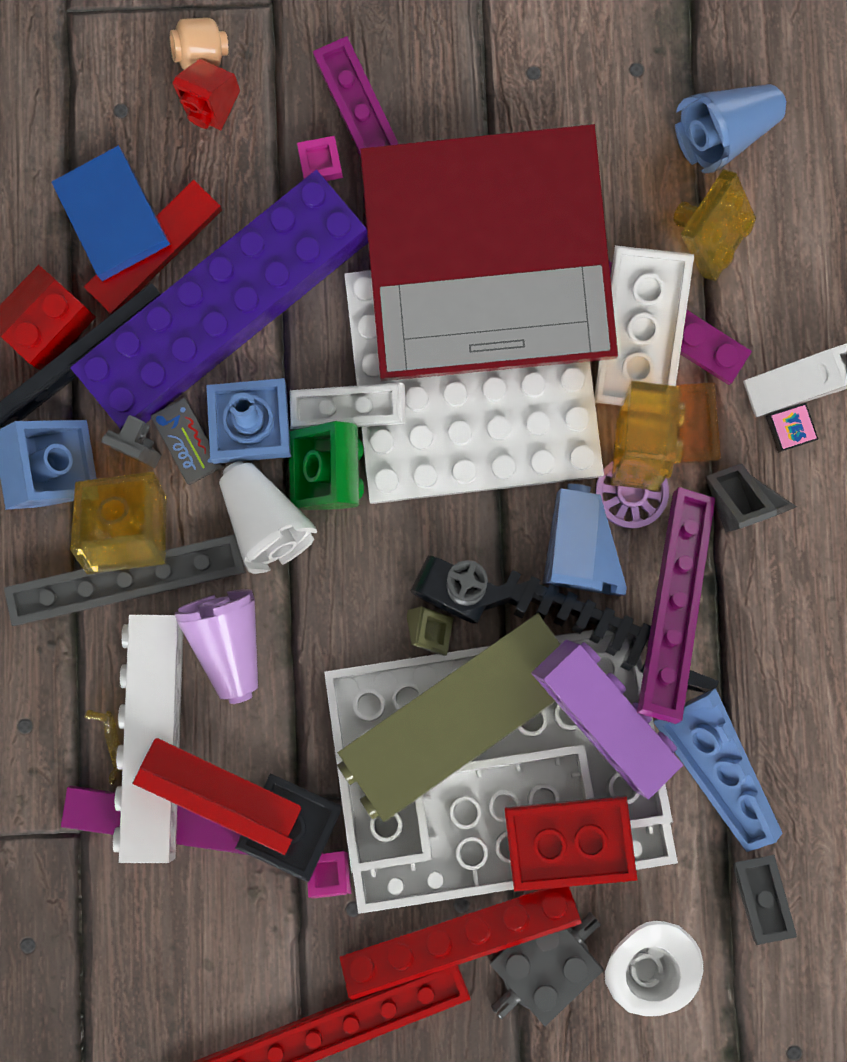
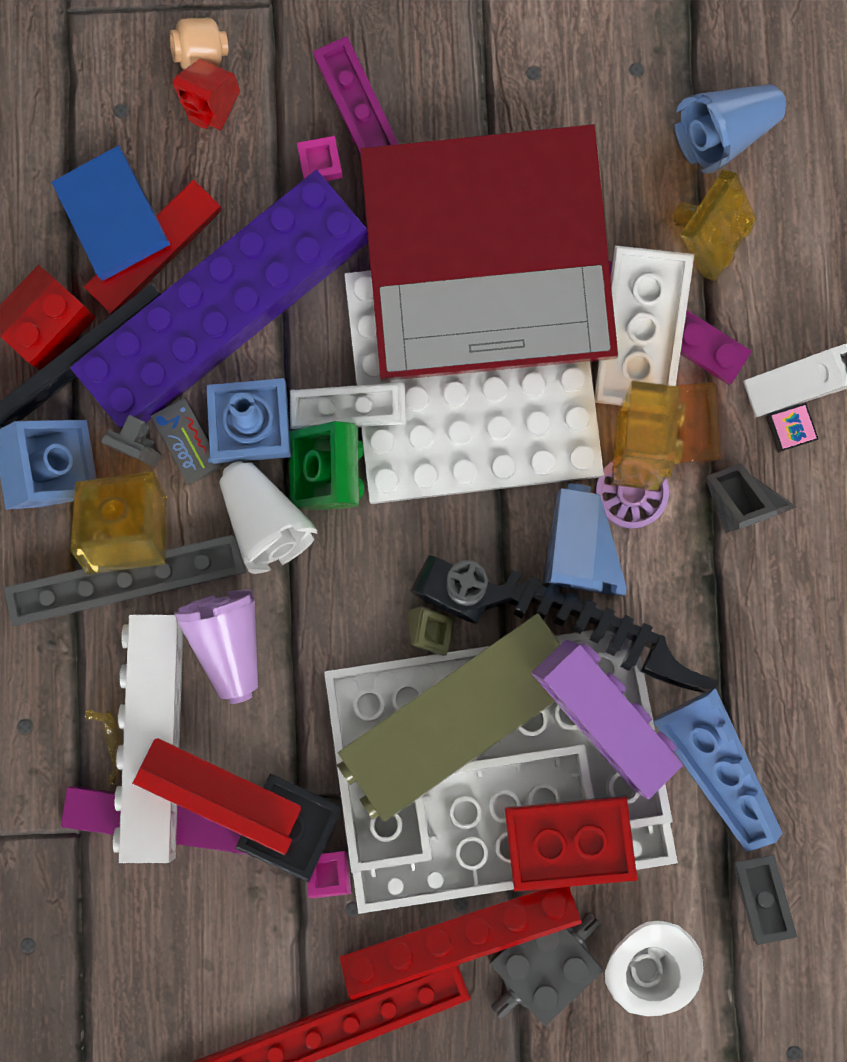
magenta plate [637,487,715,724] -> none

